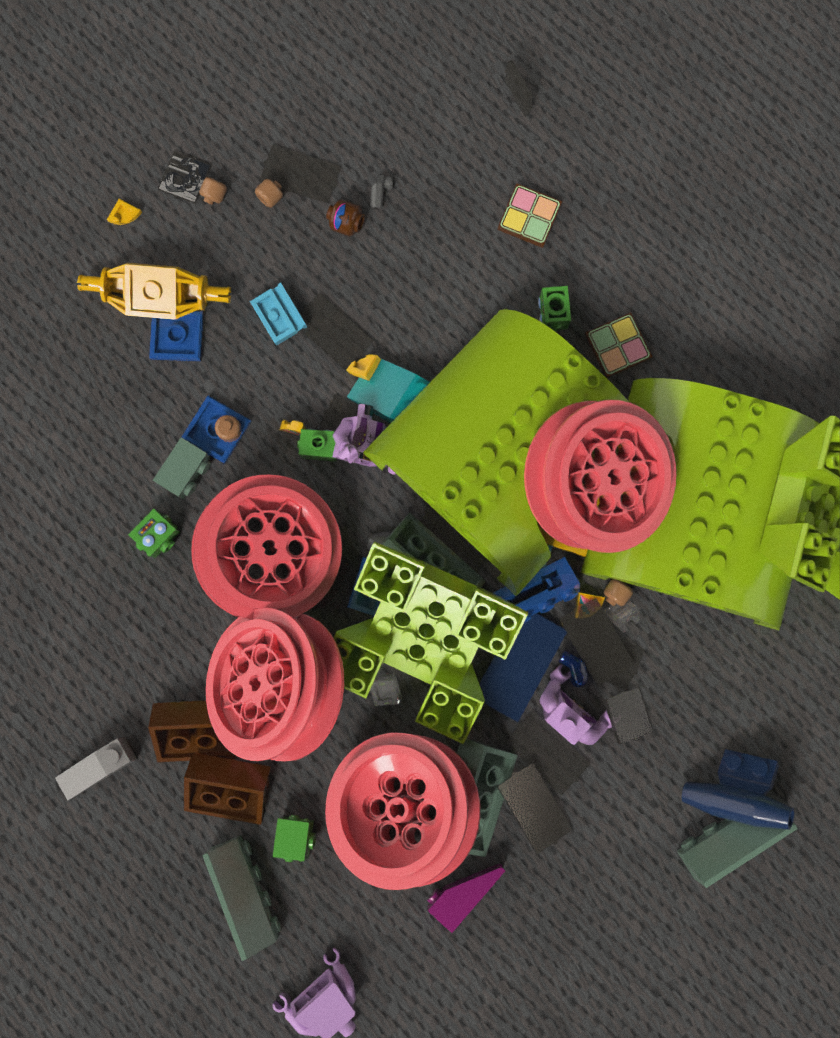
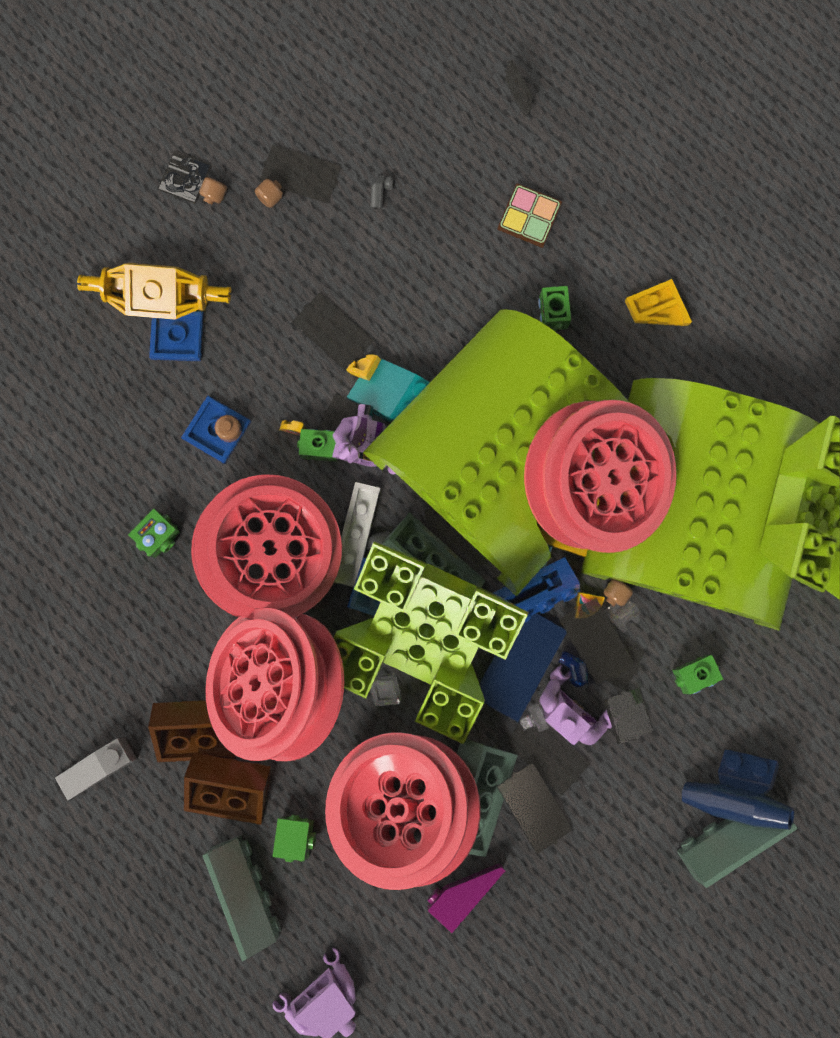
yellow tile [107,199,142,225] -> none
sand green brick [153,438,211,499] -> none
medium azure plate [250,283,307,346] -> none
reddish brown head [326,199,365,237] -> none
tile [585,312,652,378] -> none
none -> white plate [334,482,380,587]
none -> clear tile [520,701,550,732]
none -> yellow wing [625,279,692,326]
none -> bright green head [672,655,723,694]

